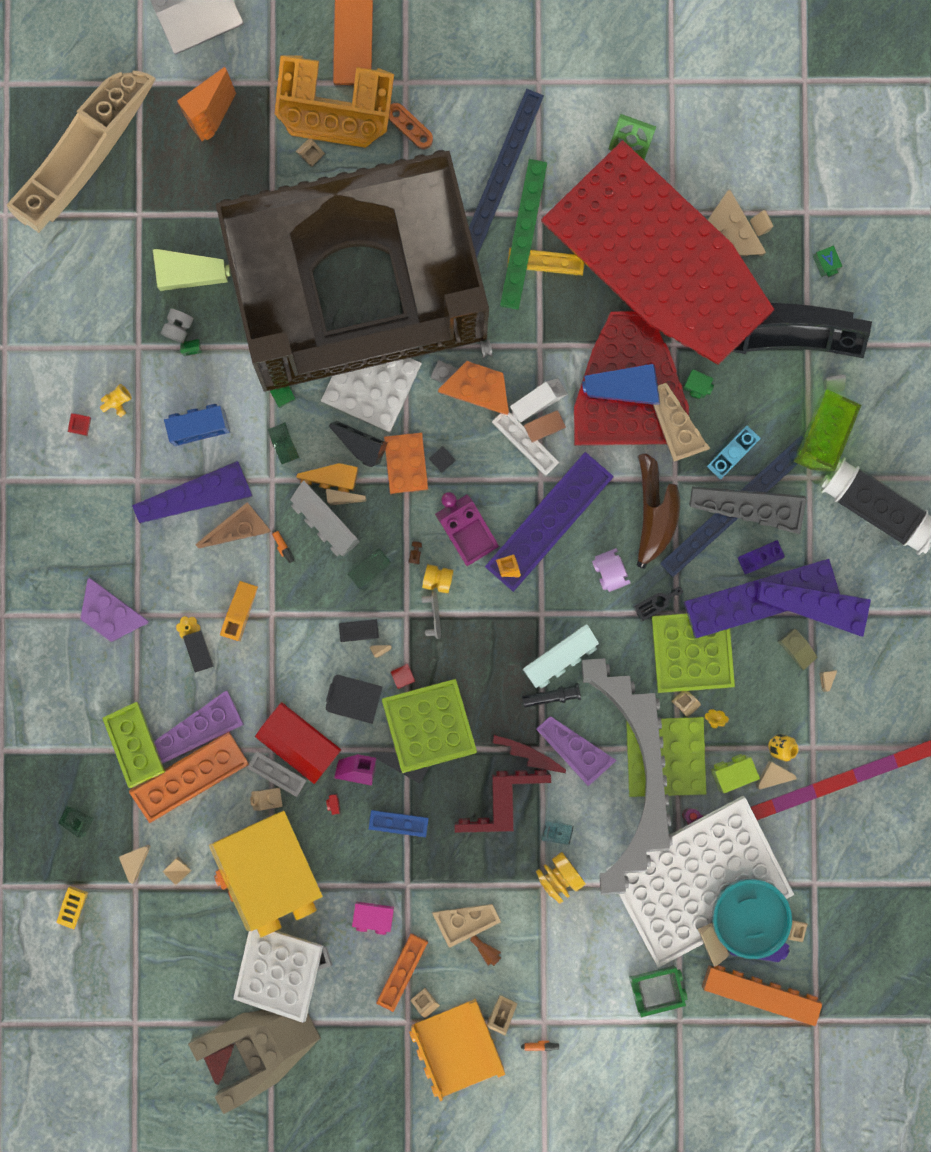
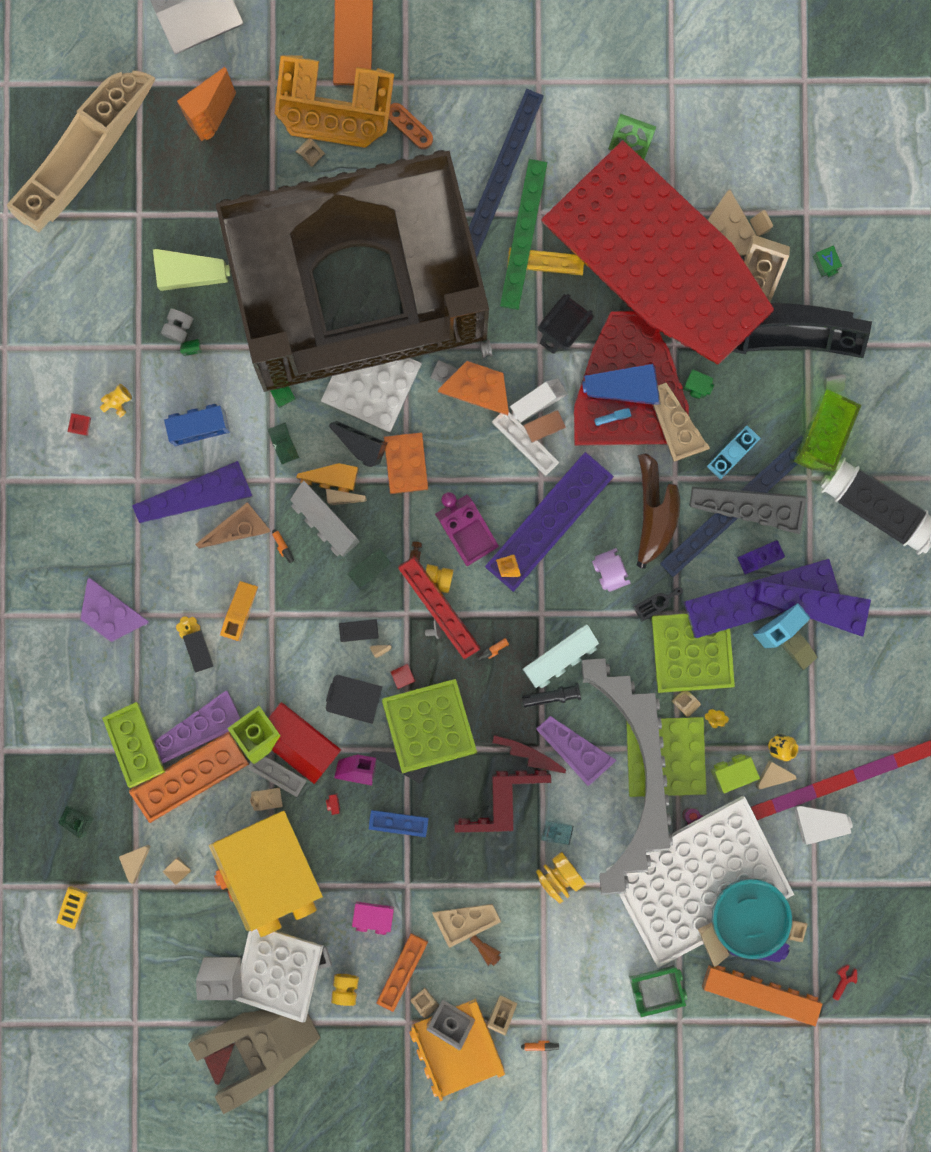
black tile [429,446,456,473] -> none
tan slope [819,670,837,692] -> none
none -> light grey slope [196,957,242,1000]
none -> lime slope [227,706,280,764]
none -> yellow wheel [331,974,359,1006]
none -> red plate [398,556,480,659]
none -> light grey slope [426,999,475,1050]
none -> piece [477,638,511,661]
none -> black piece [538,293,594,354]
none -> dark azure bar [594,408,631,426]
none -> tan slope [744,235,790,302]
none -> medium azure slope [753,603,810,648]
none -> white slope [794,805,853,845]
none -> red bar [832,964,857,1000]

